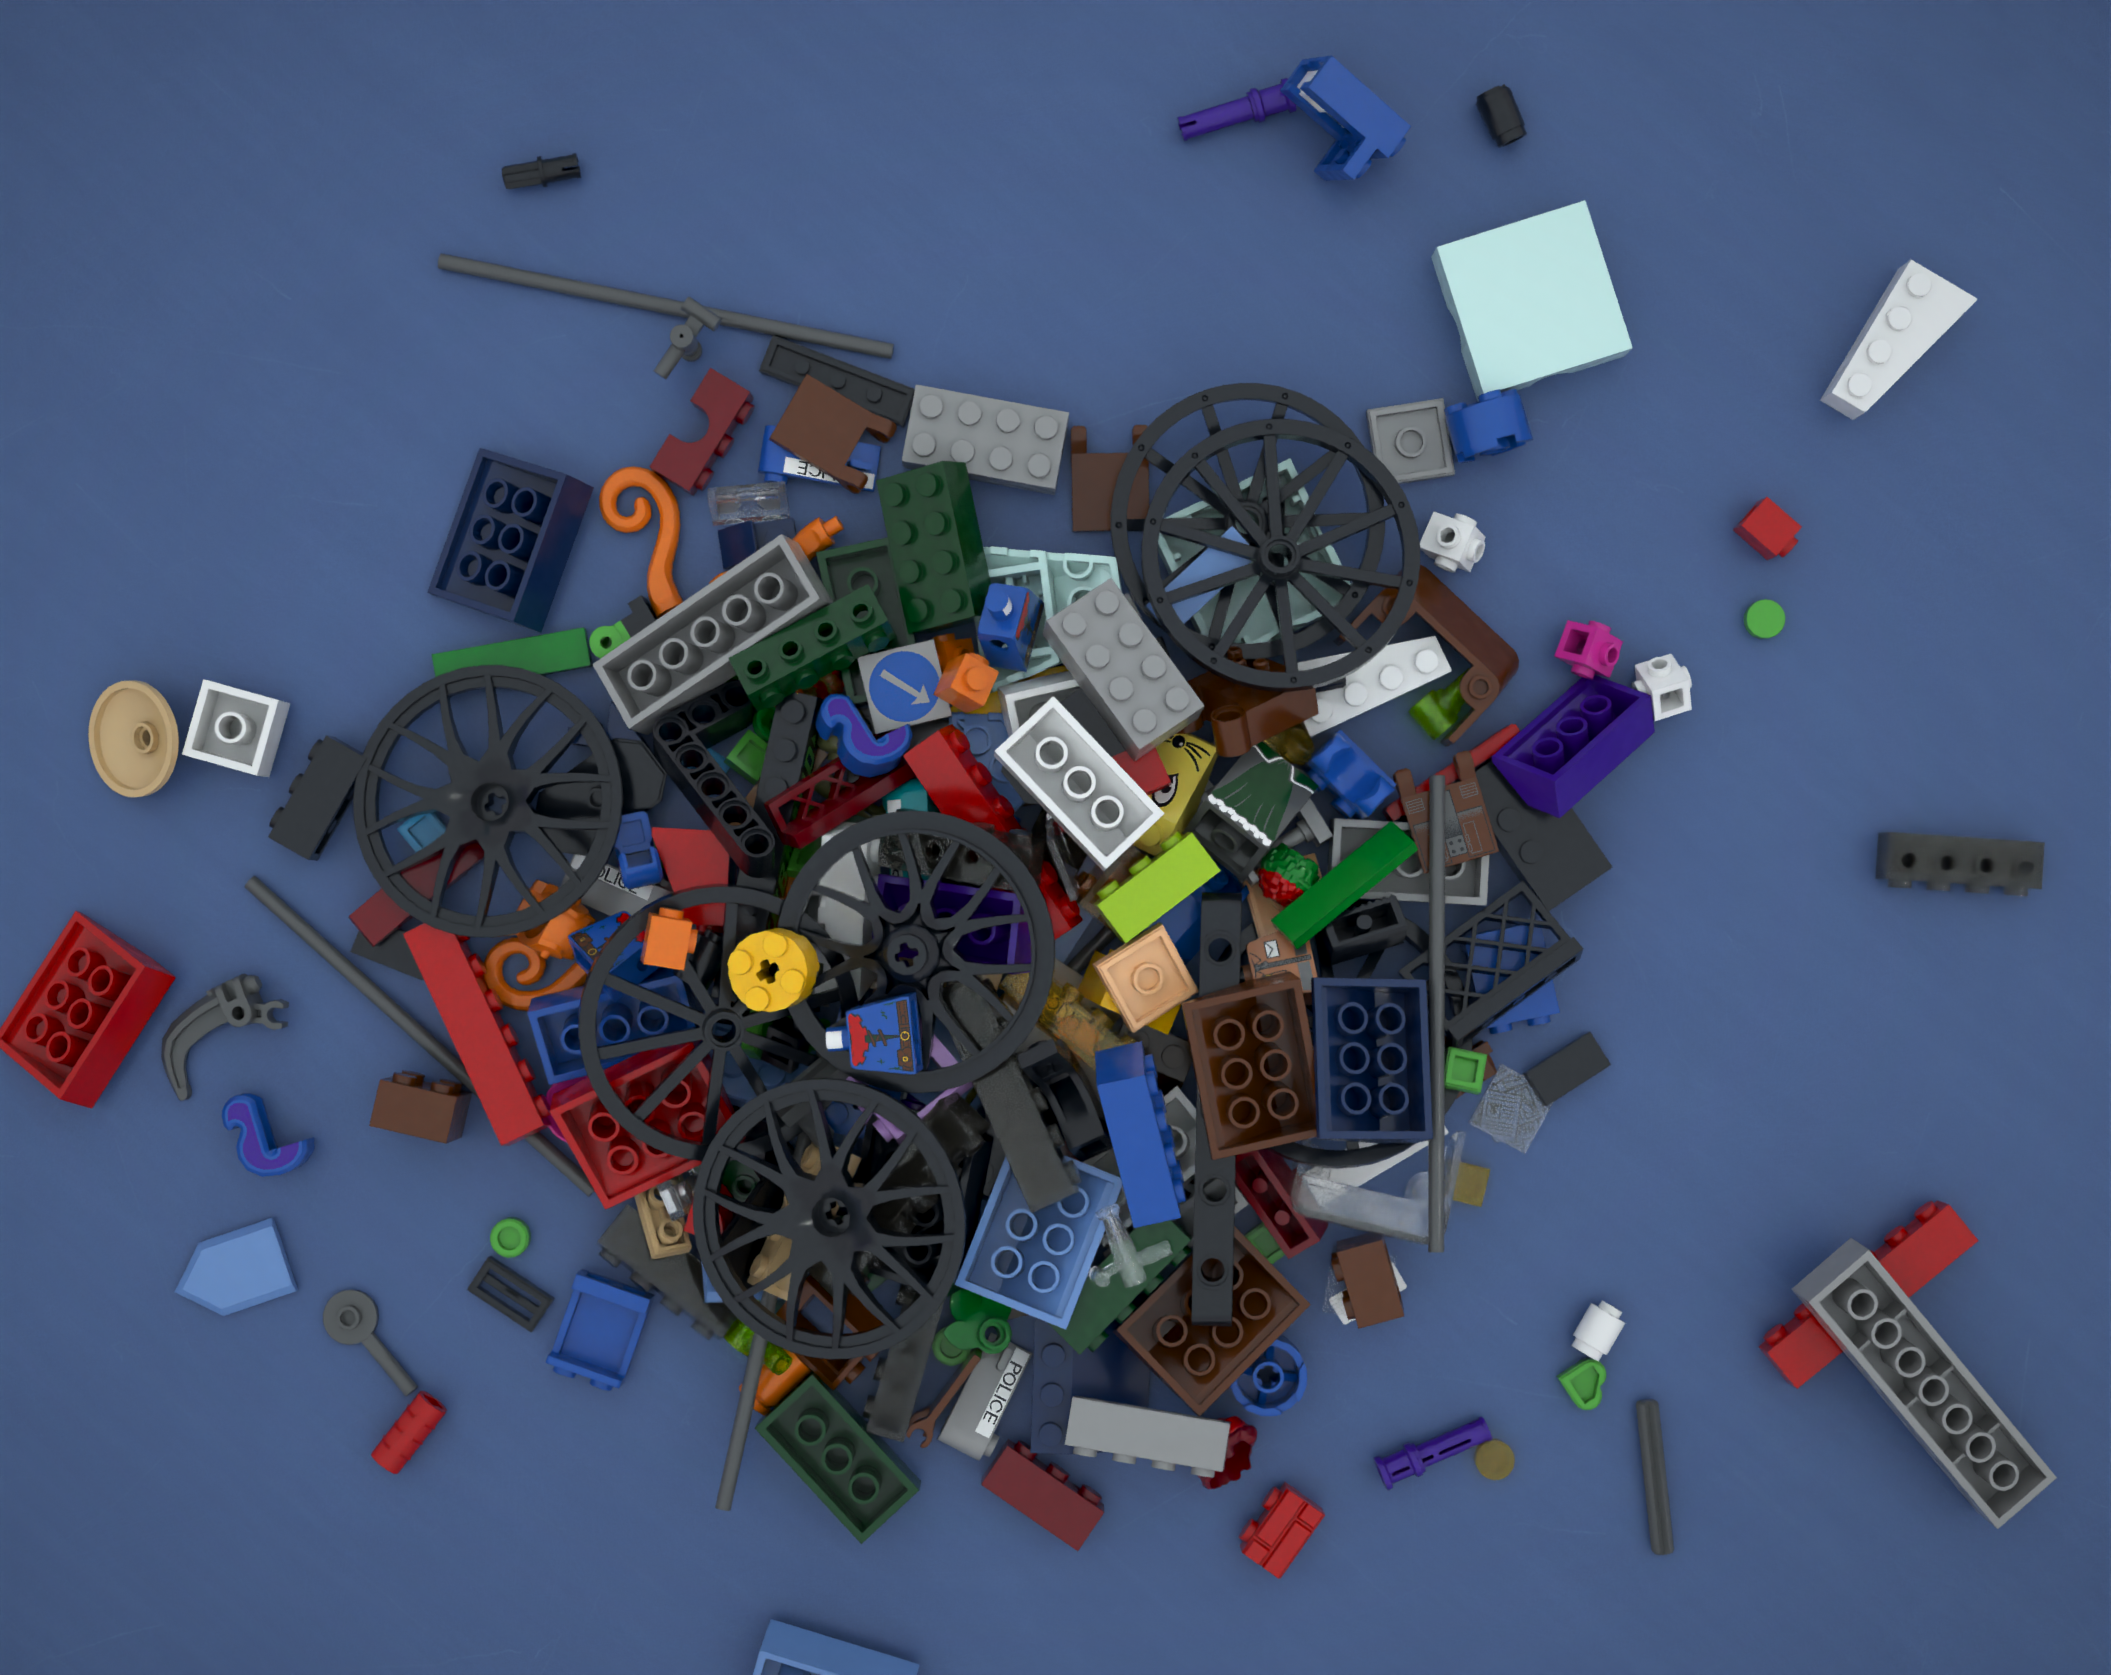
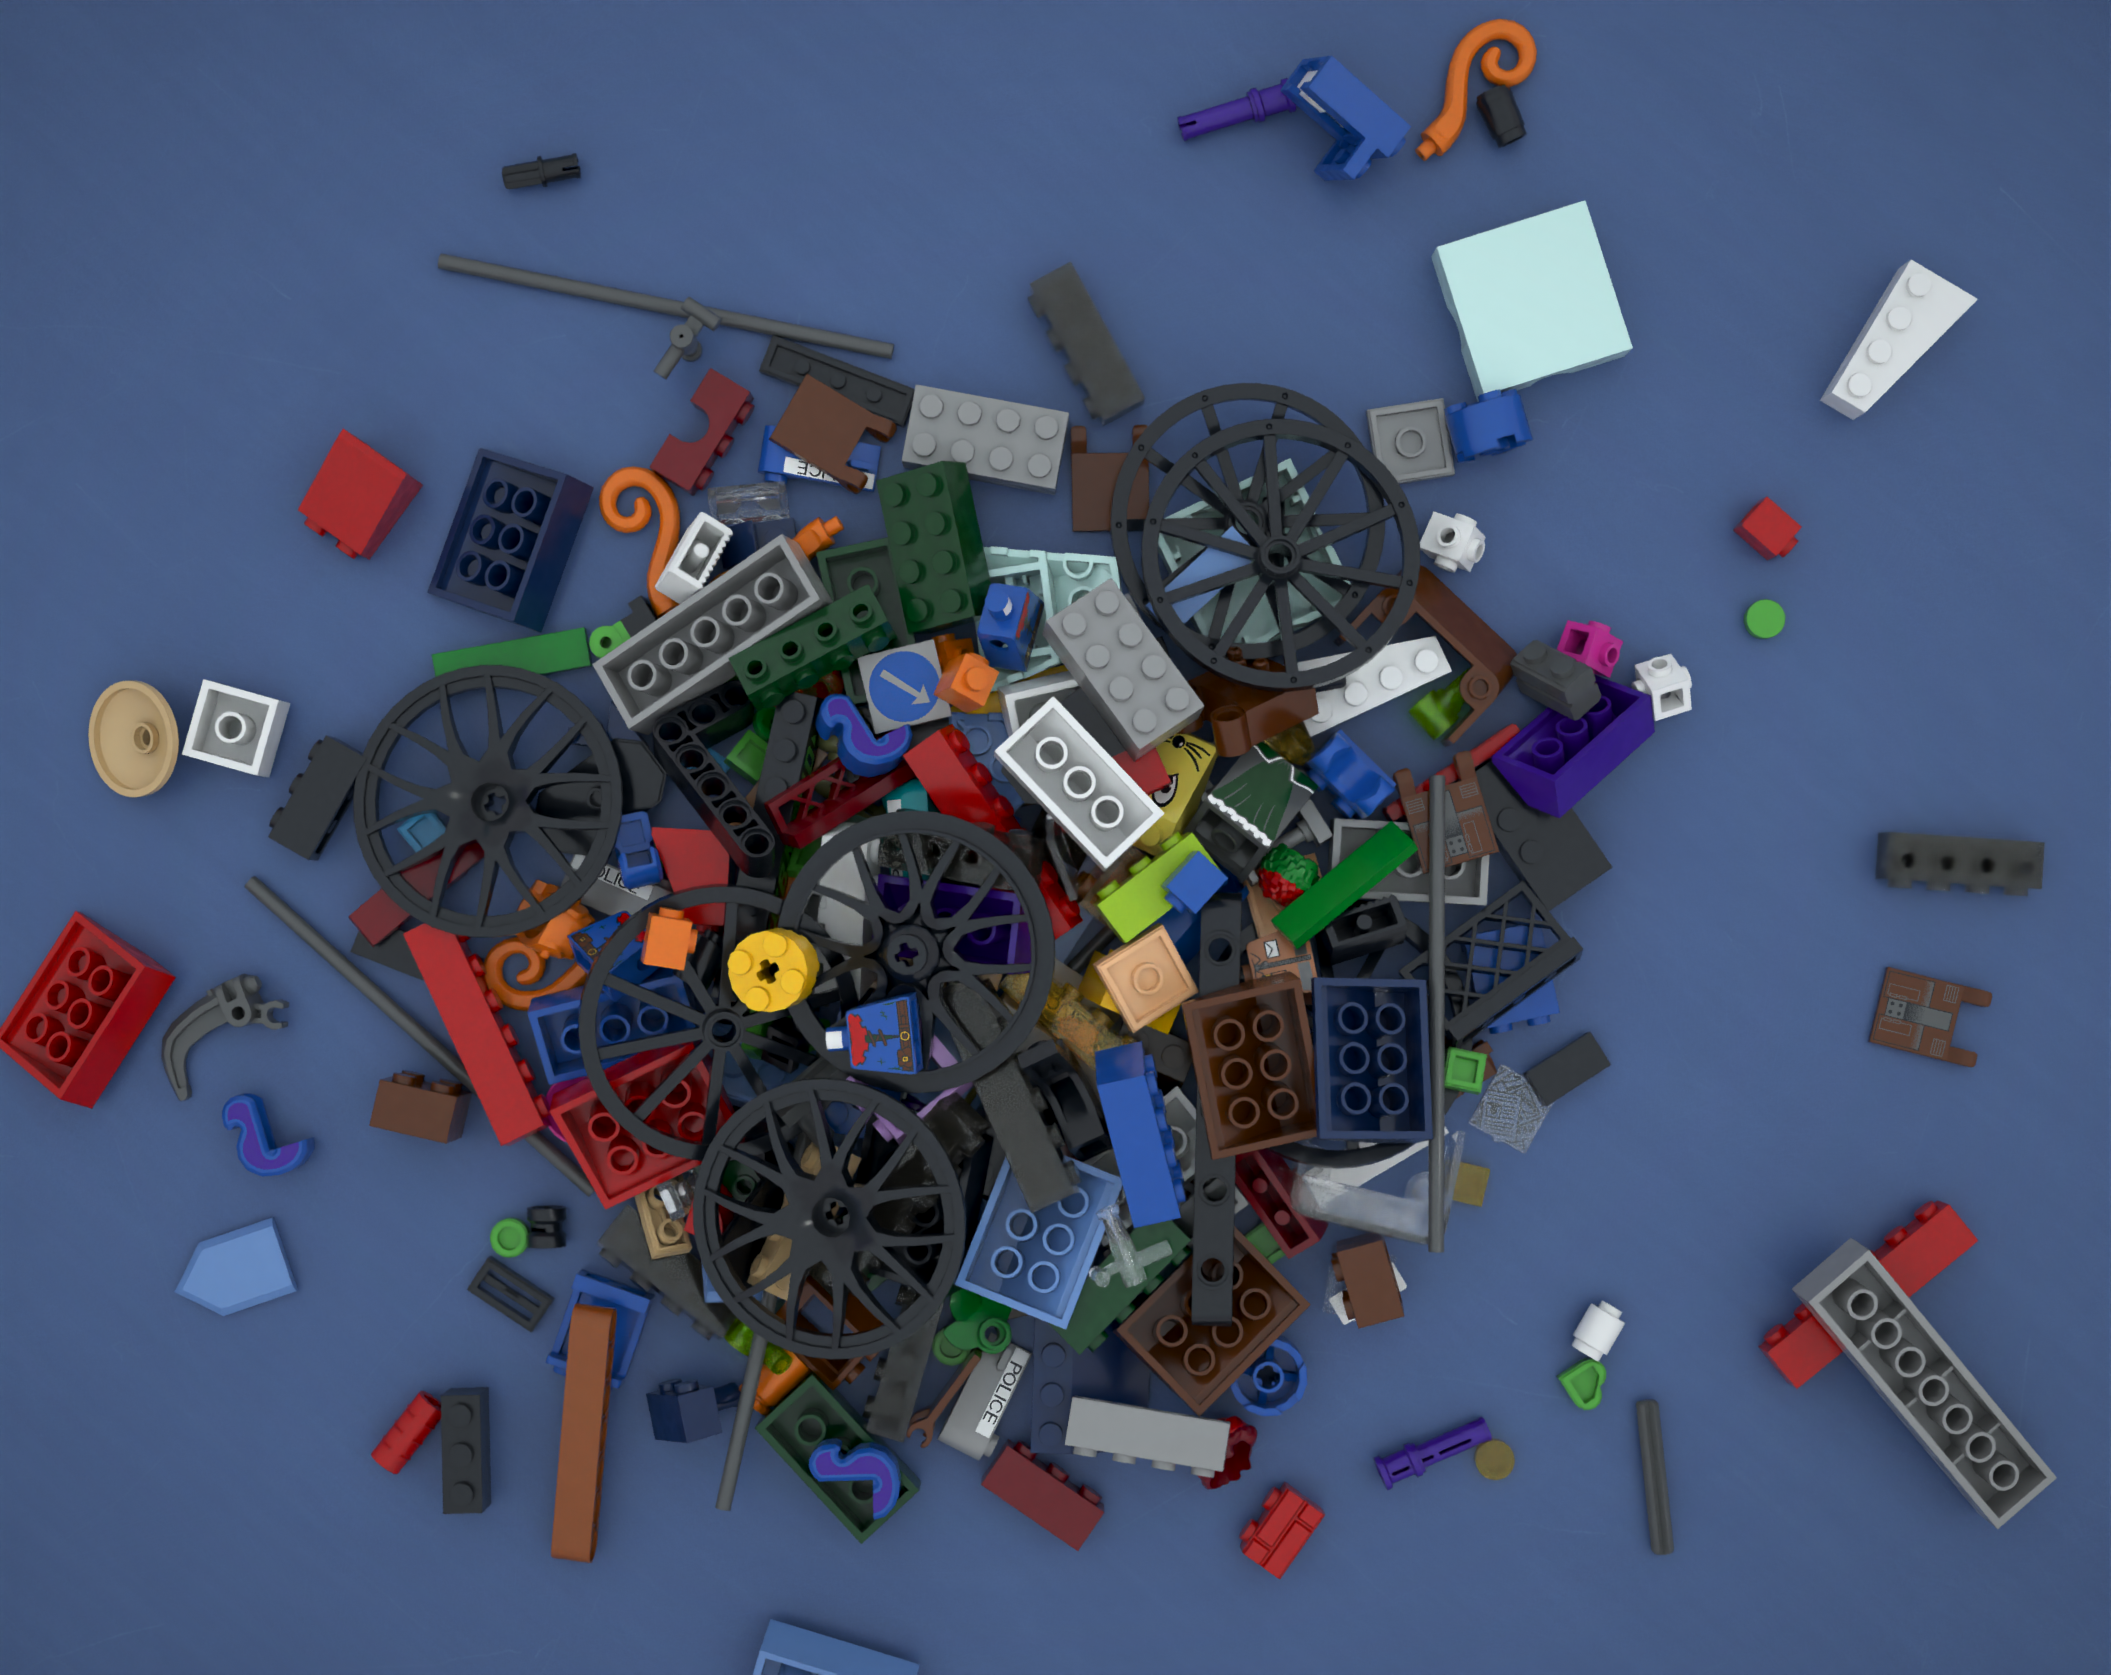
dark grey piece [323,1289,418,1397] -> none
none -> red slope [298,428,423,560]
none -> black brick [441,1387,491,1514]
none -> black wheel [527,1205,566,1249]
none -> dark orange beam [551,1303,617,1563]
none -> dark blue brick [646,1379,740,1443]
none -> white brick [655,512,733,604]
none -> blue animal [809,1438,901,1520]
none -> clear smoke brick [1027,262,1145,426]
none -> blue brick [1161,851,1228,914]
none -> orange plant [1415,19,1537,161]
none -> dark grey brick [1510,640,1601,721]
none -> reddish brown flag [1868,967,1992,1067]

